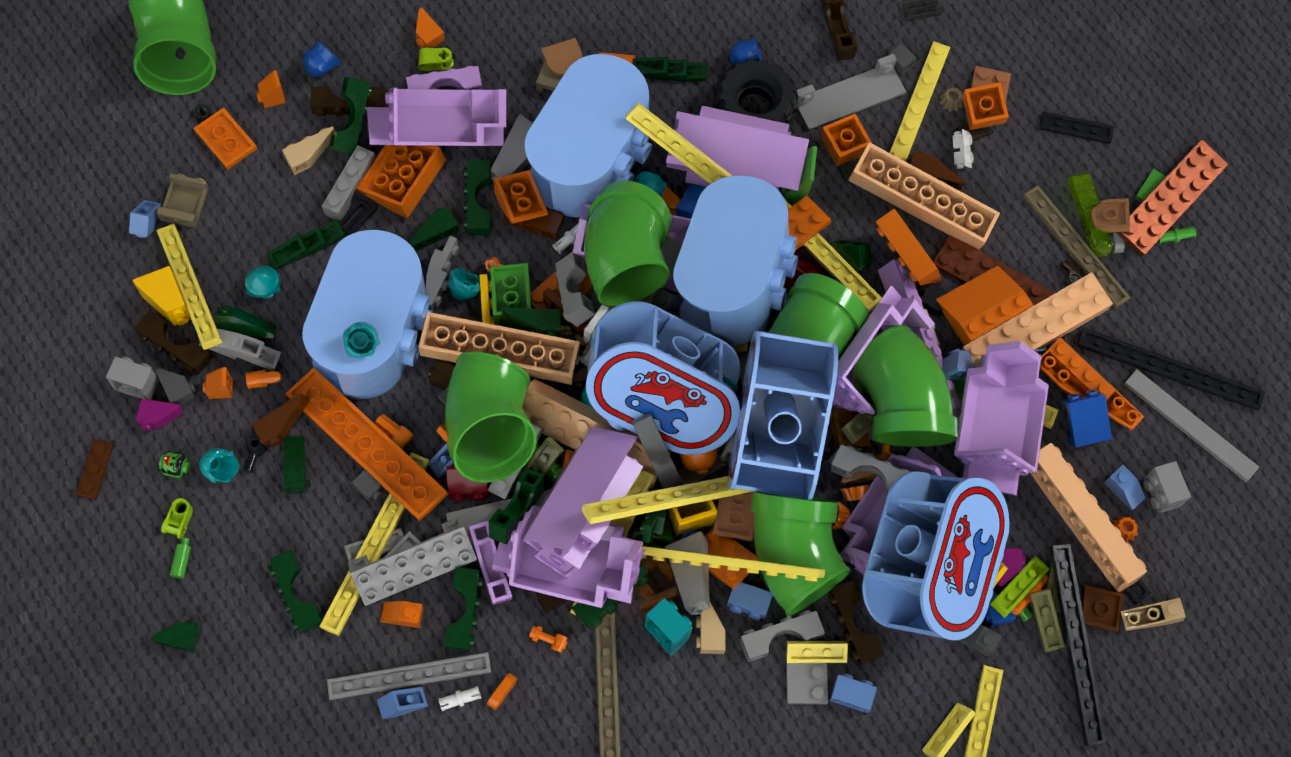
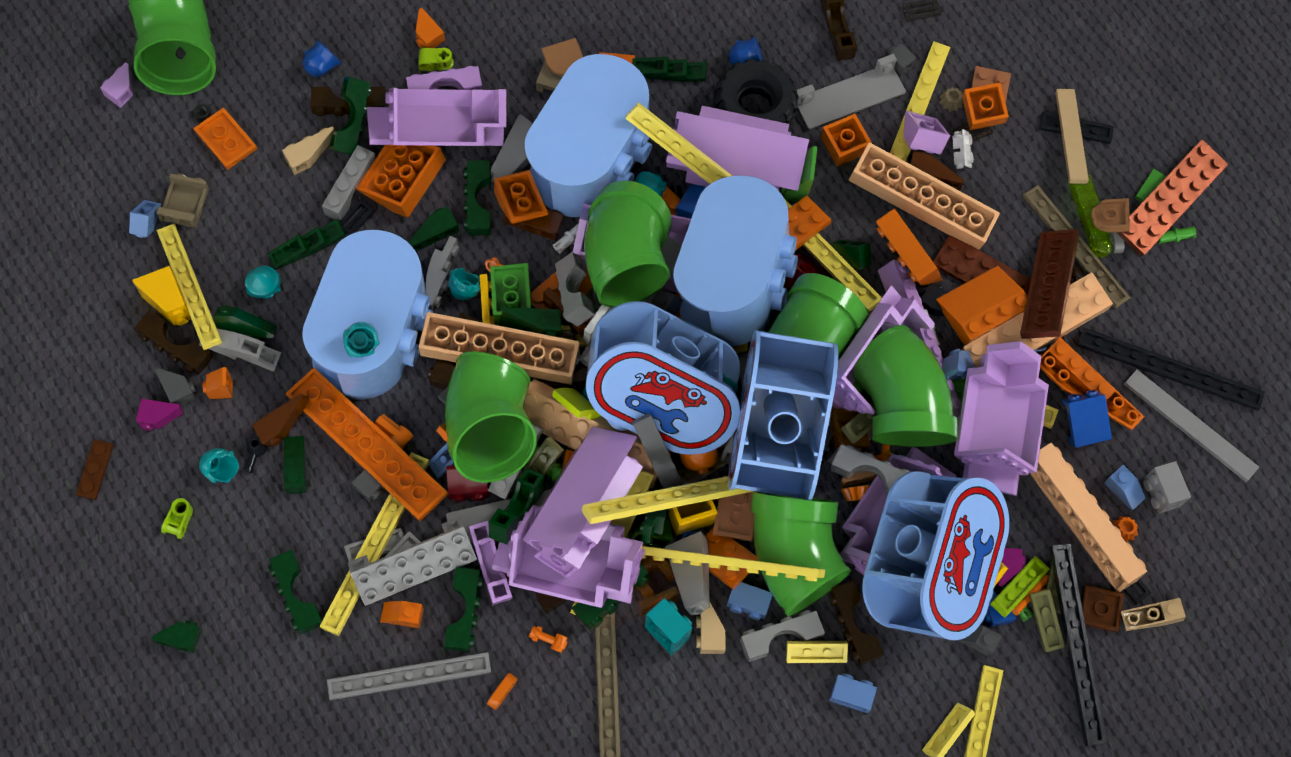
light grey brick [106,356,160,400] -> none
head [159,451,190,479] -> none
bright green cylinder [169,538,191,579] -> none
orange hinge [246,370,282,389] -> none
orange slope [256,70,286,108] -> none
medium blue slope [377,687,428,719] -> none
white pin [439,686,481,711] -> none
light grey plate [786,663,828,705] -> none
orange piece [832,502,850,529] -> none
none -> lavender slope [100,62,133,108]
none -> neon yellow slope [552,388,601,420]
none -> lavender slope [904,111,950,155]
none -> copper plate [1020,229,1079,339]
none -> tan tile [1055,89,1089,184]

